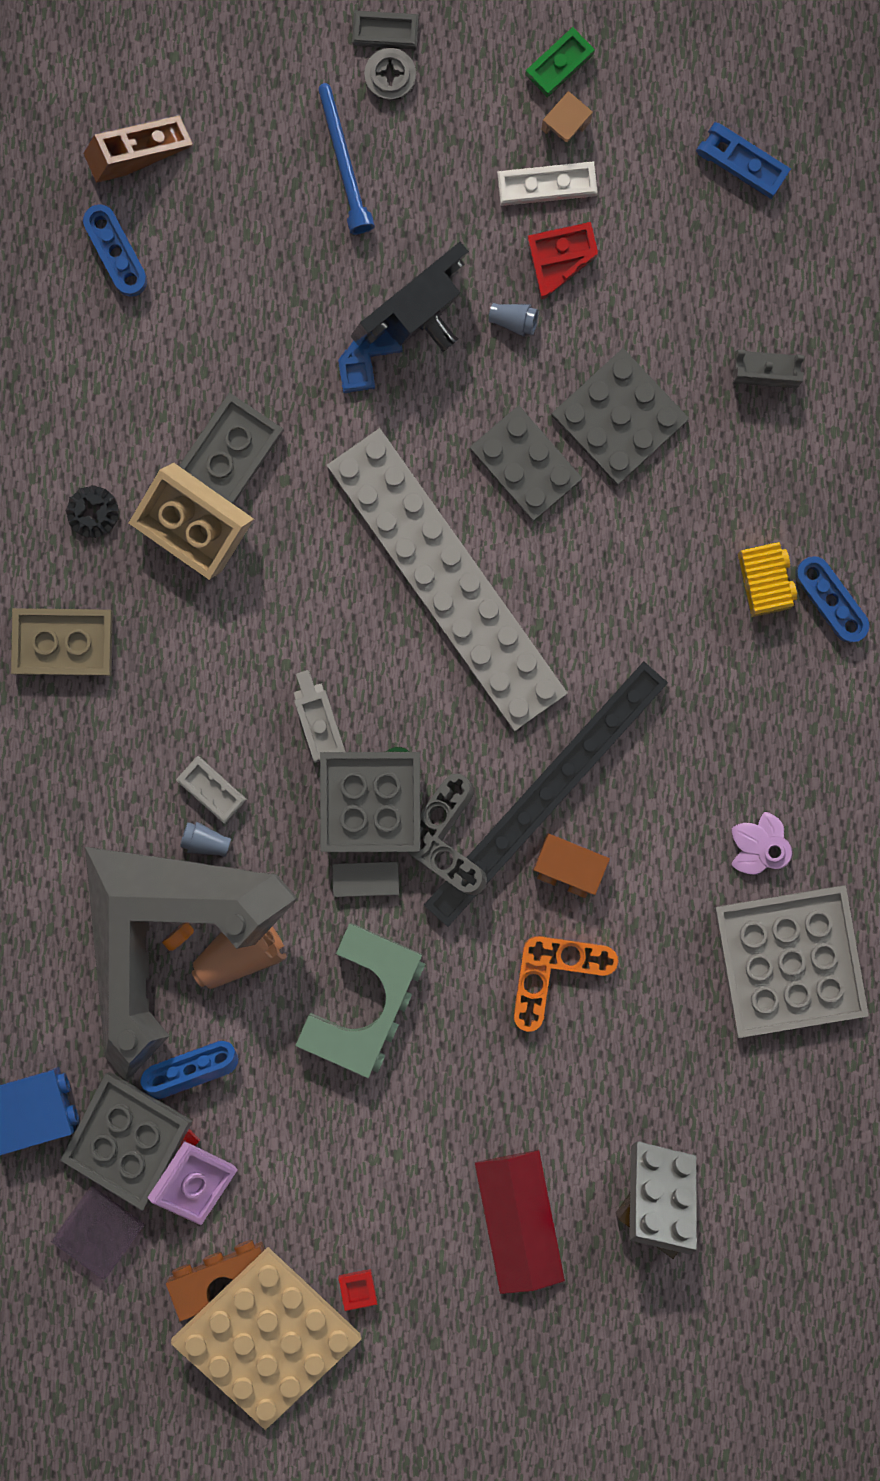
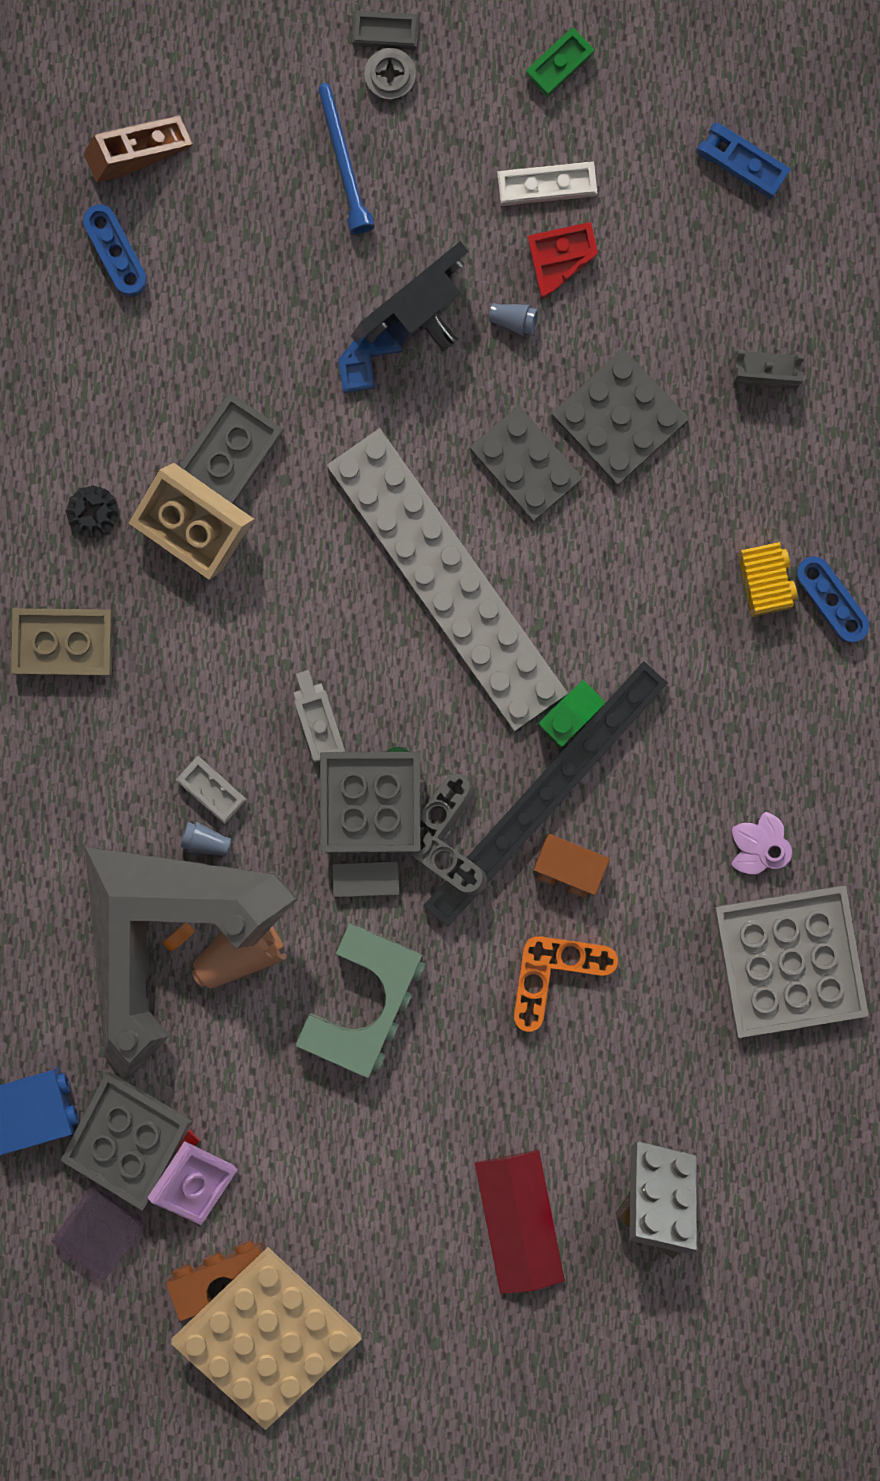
blue plate [140,1041,239,1099] -> none
red plate [338,1269,378,1311] -> none
medium nougat panel [541,91,593,142] -> none
none -> green slope [537,680,606,748]

